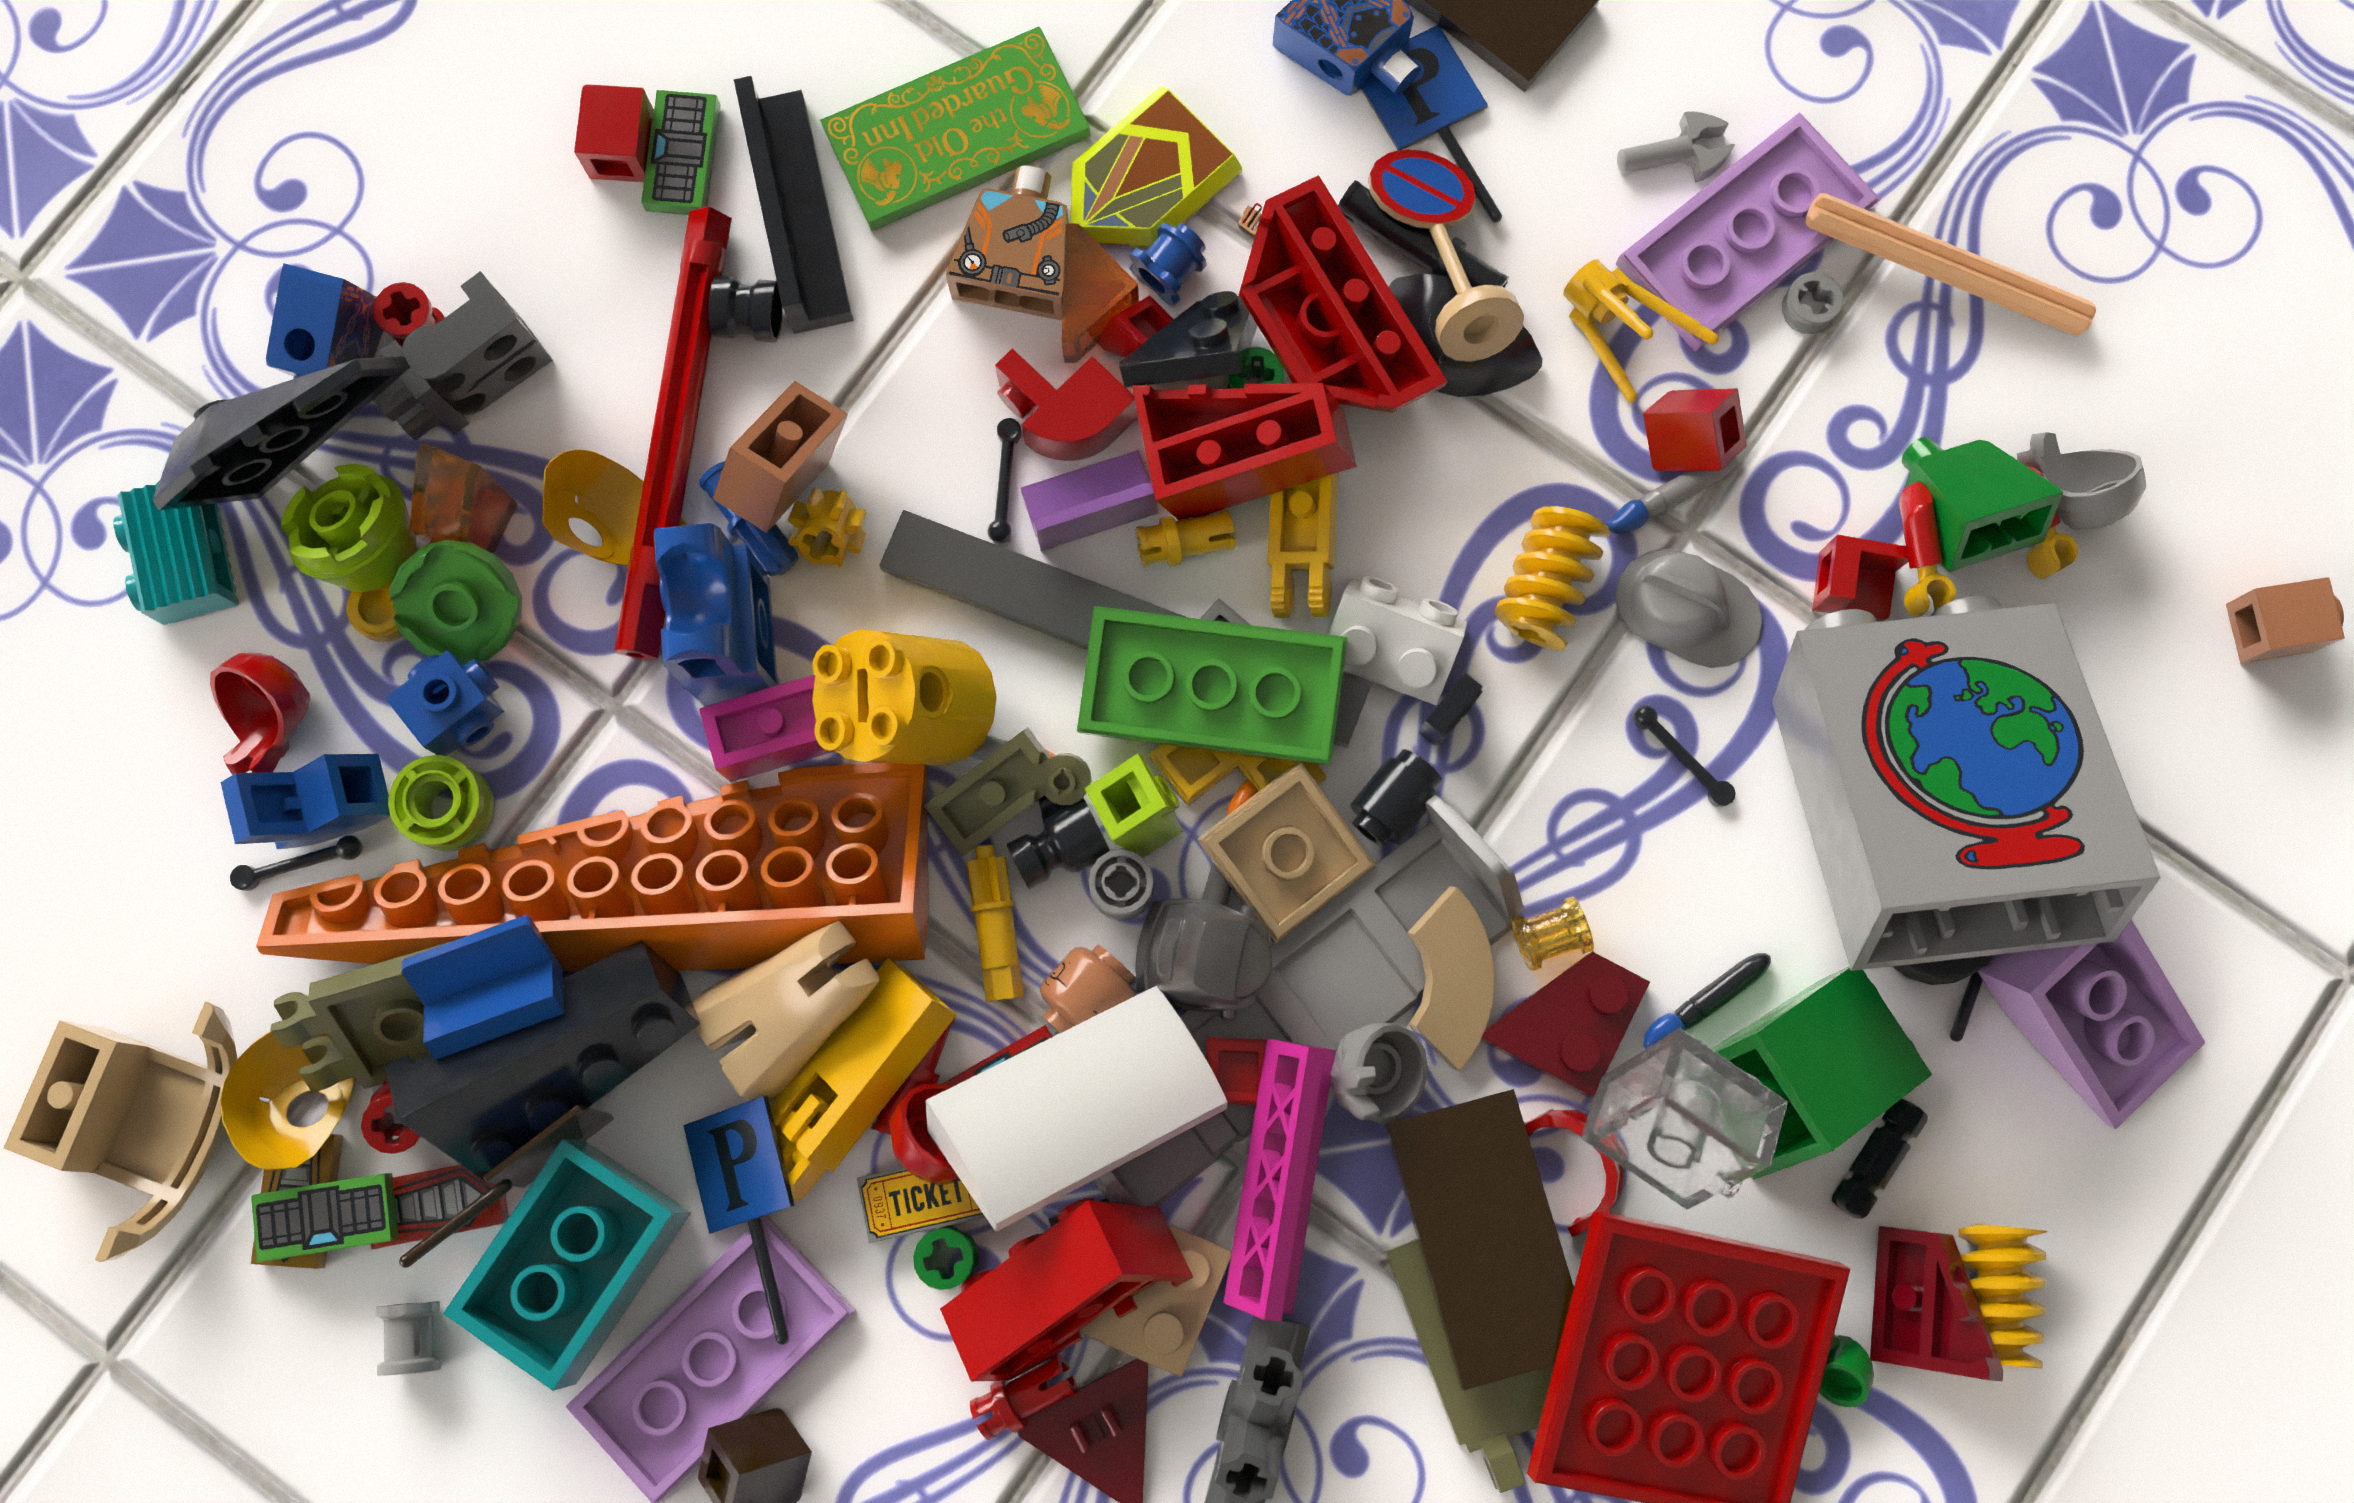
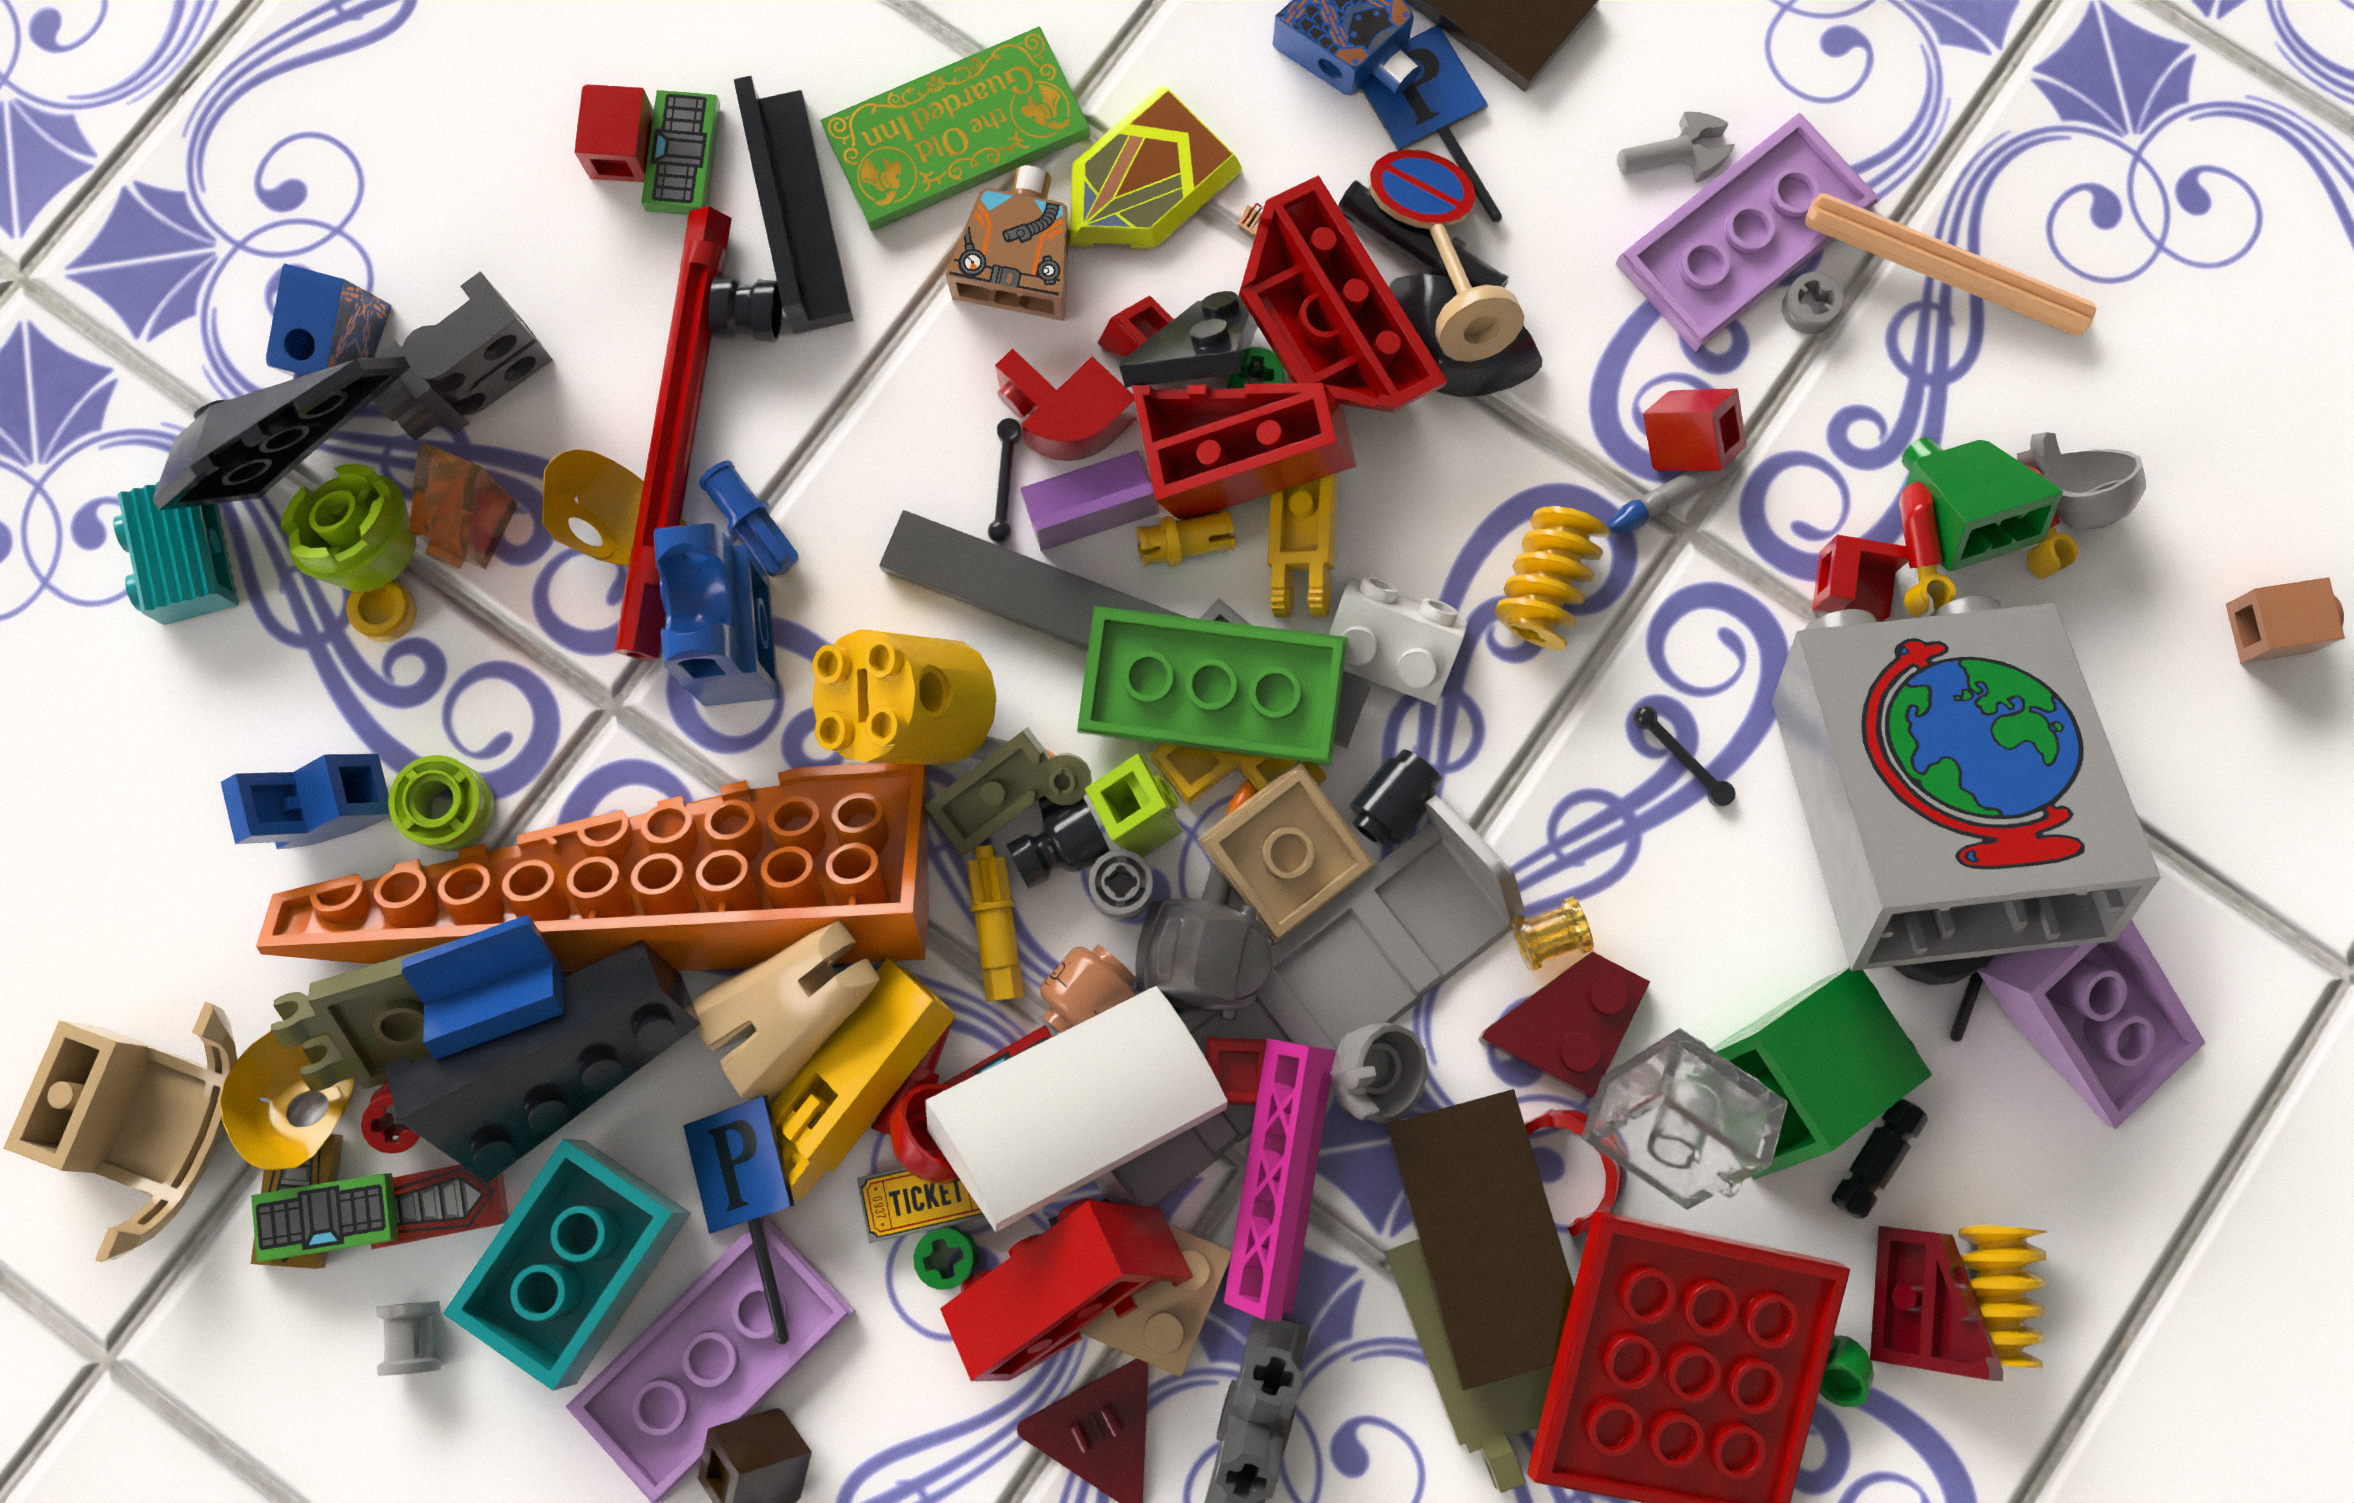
red piece [210,653,311,775] -> none
black hinge [230,835,363,891] -> none
red bush [373,282,445,346] -> none
blue brick [385,650,505,756] -> none
bright green tile [390,540,522,662] -> none
dark brown piece [399,1105,614,1268] -> none
dark pink panel [699,675,836,783] -> none
nougat brick [712,381,848,533] -> none
yellow gear [787,487,867,567] -> none
red pin [969,1354,1078,1440] -> none
clear orange slope [1061,223,1139,363] -> none
blue brick [1129,223,1207,307] -> none
tan tile [1407,886,1495,1071] -> none
black tile [1418,672,1483,746] -> none
yellow plant [1563,259,1719,402] -> none
light grey piece [1615,549,1762,668] -> none
black piece [1643,953,1771,1051] -> none

